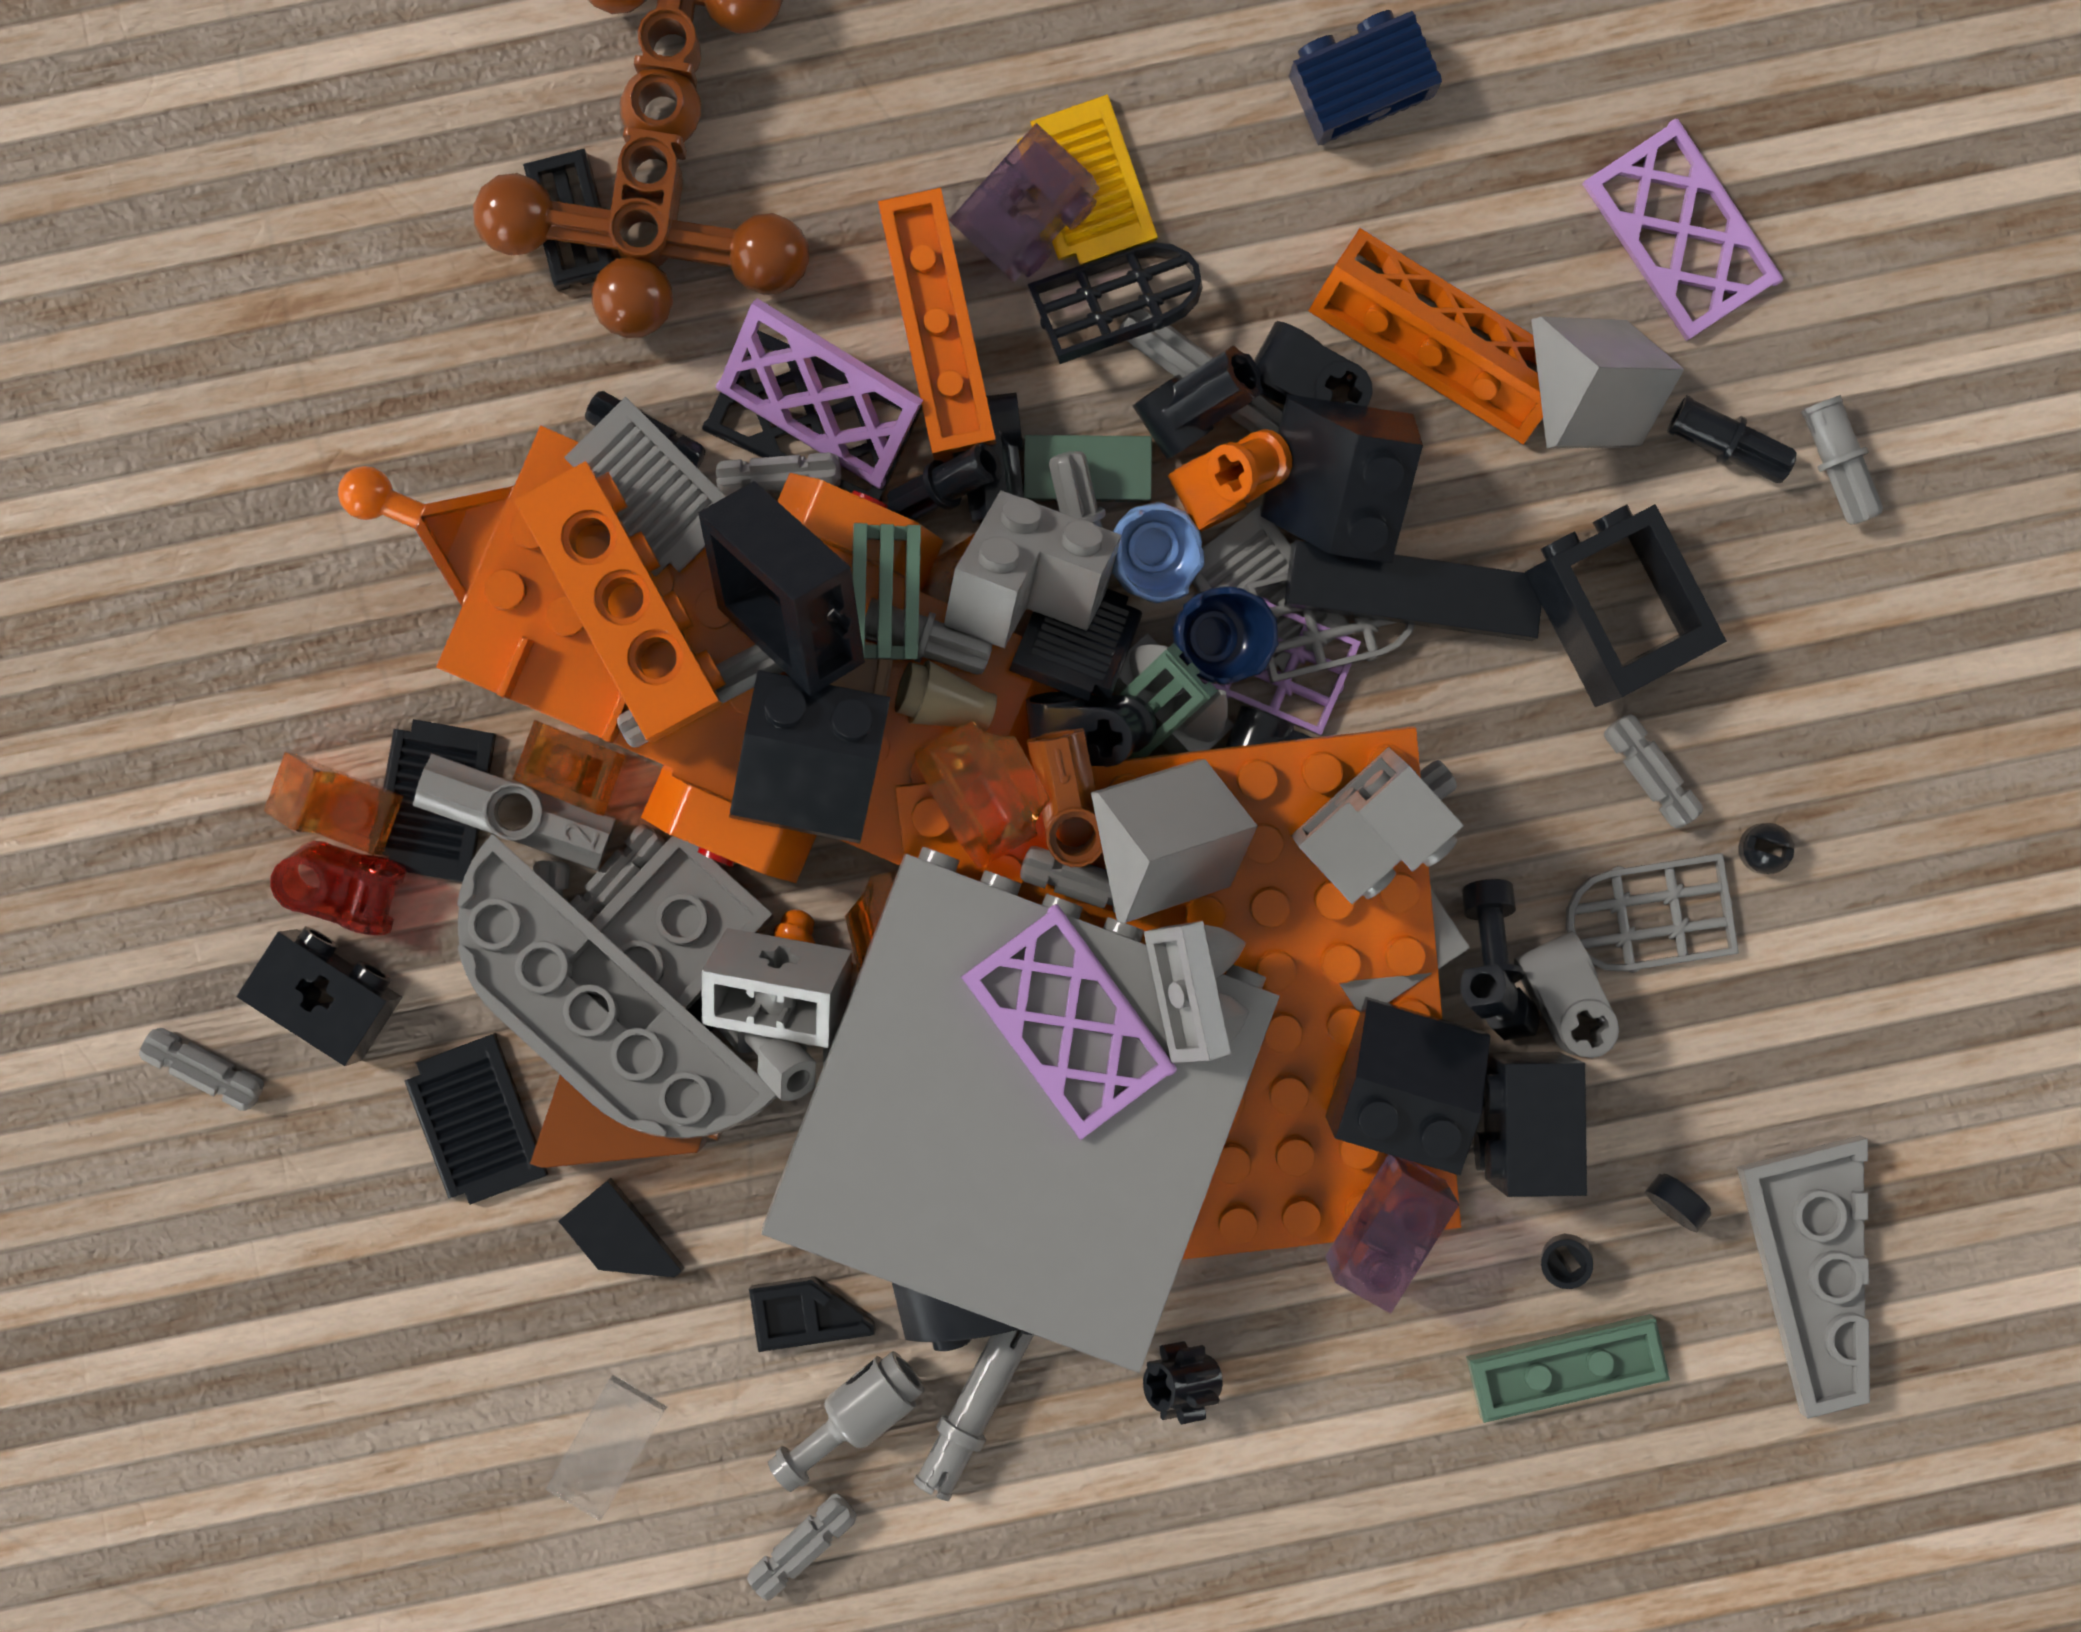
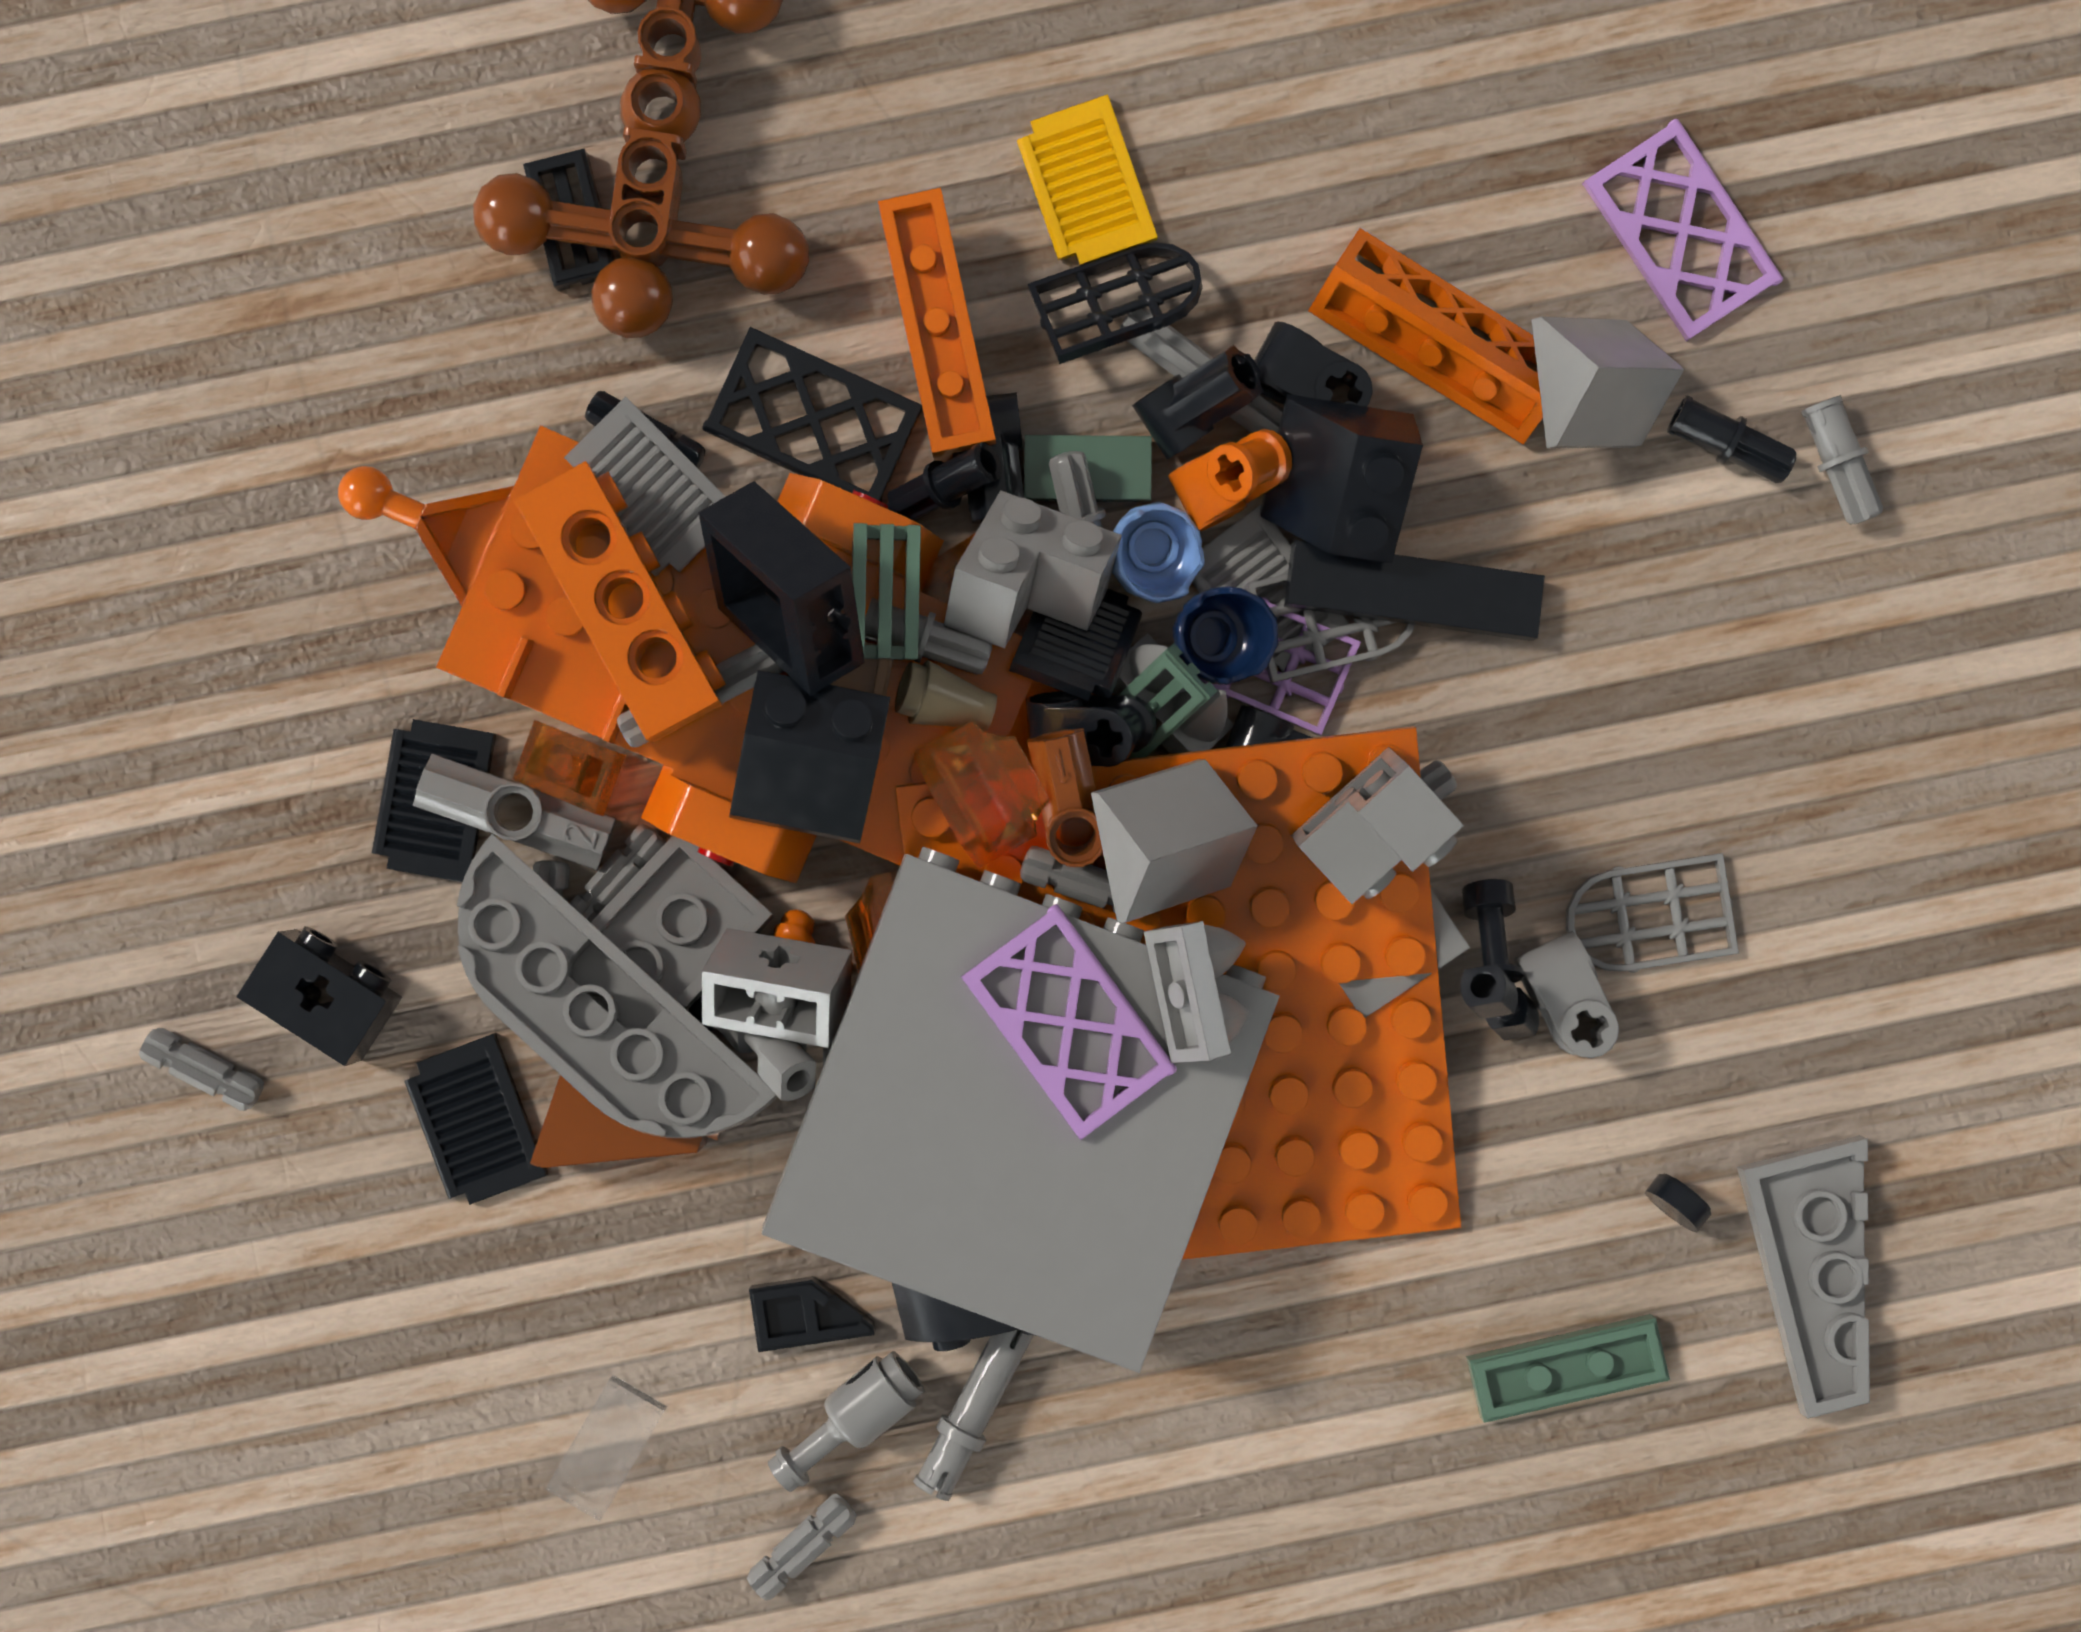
clear orange slope [263,752,403,855] -> none
clear red piece [270,840,407,936] -> none
black tile [558,1178,685,1278] -> none
lavender window [716,298,923,489] -> none
light grey axle [716,452,841,496] -> none
brick [949,123,1100,283] -> none
black gear [1143,1341,1223,1425] -> none
dark blue brick [1289,10,1442,146] -> none
black slope [1325,997,1490,1175] -> none
brick [1325,1154,1459,1314] -> none
black brick [1474,1052,1587,1197] -> none
black window [1525,504,1727,707] -> none
black hinge [1541,1233,1593,1289] -> none
light grey axle [1604,714,1703,828] -> none
black hinge [1738,823,1794,874] -> none

